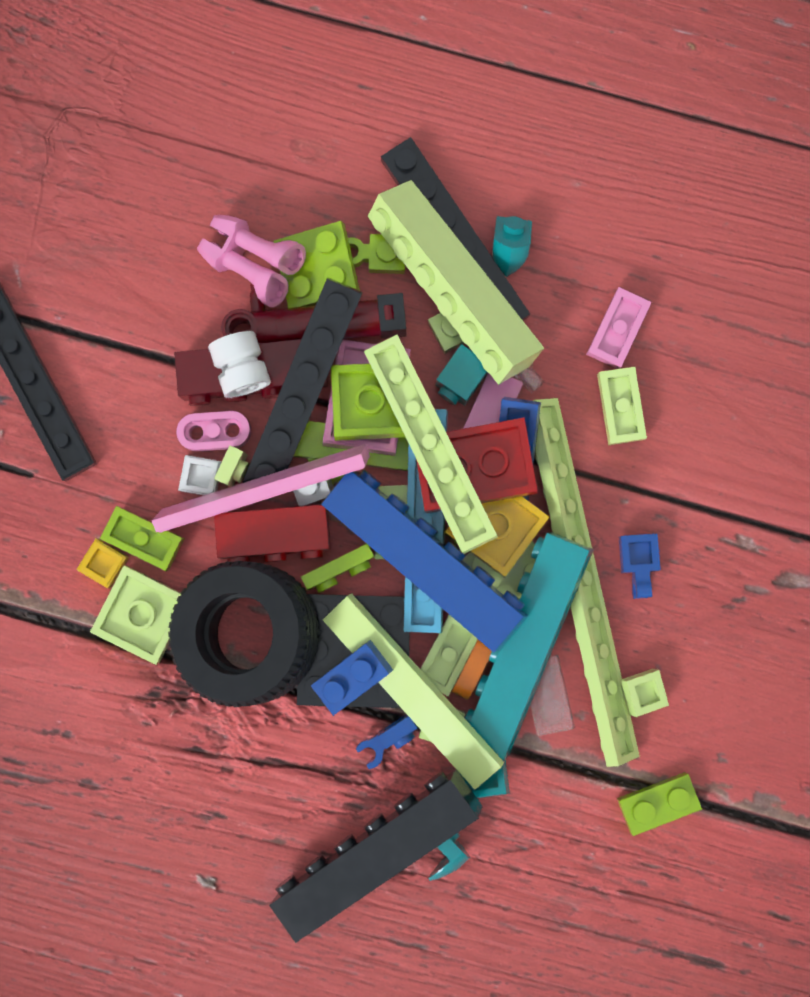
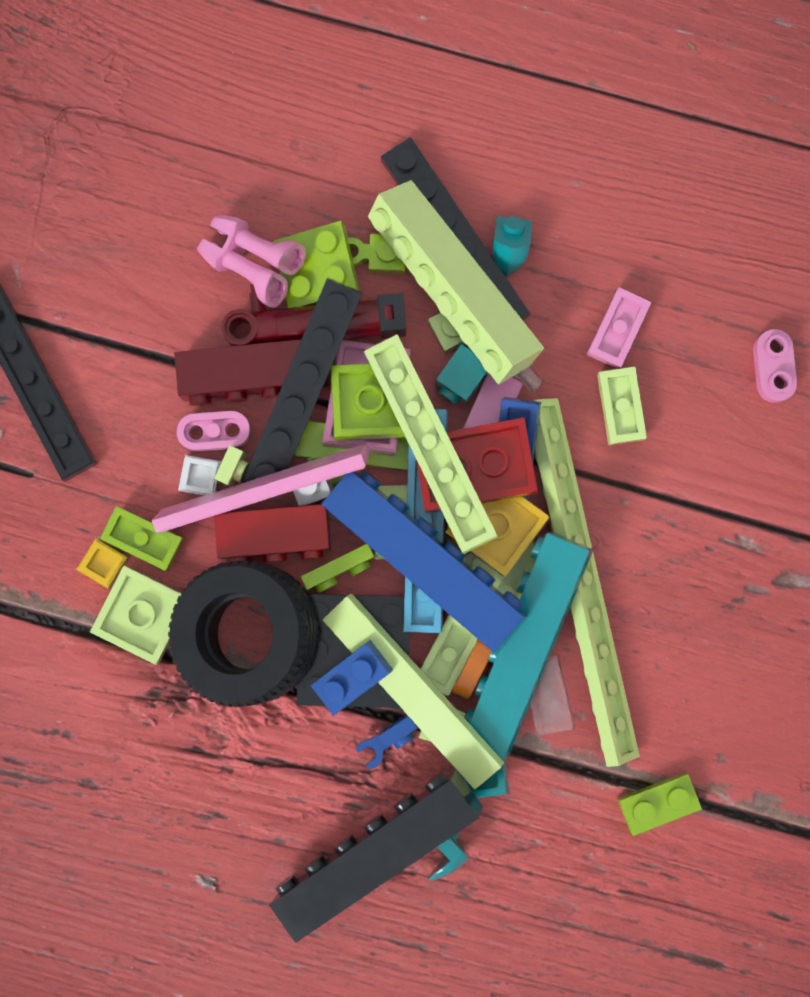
white wheel [208,331,271,398] -> none
blue plate [618,534,661,599] -> none
yellowish green plate [620,669,669,717] -> none
none -> bright pink plate [753,329,797,403]

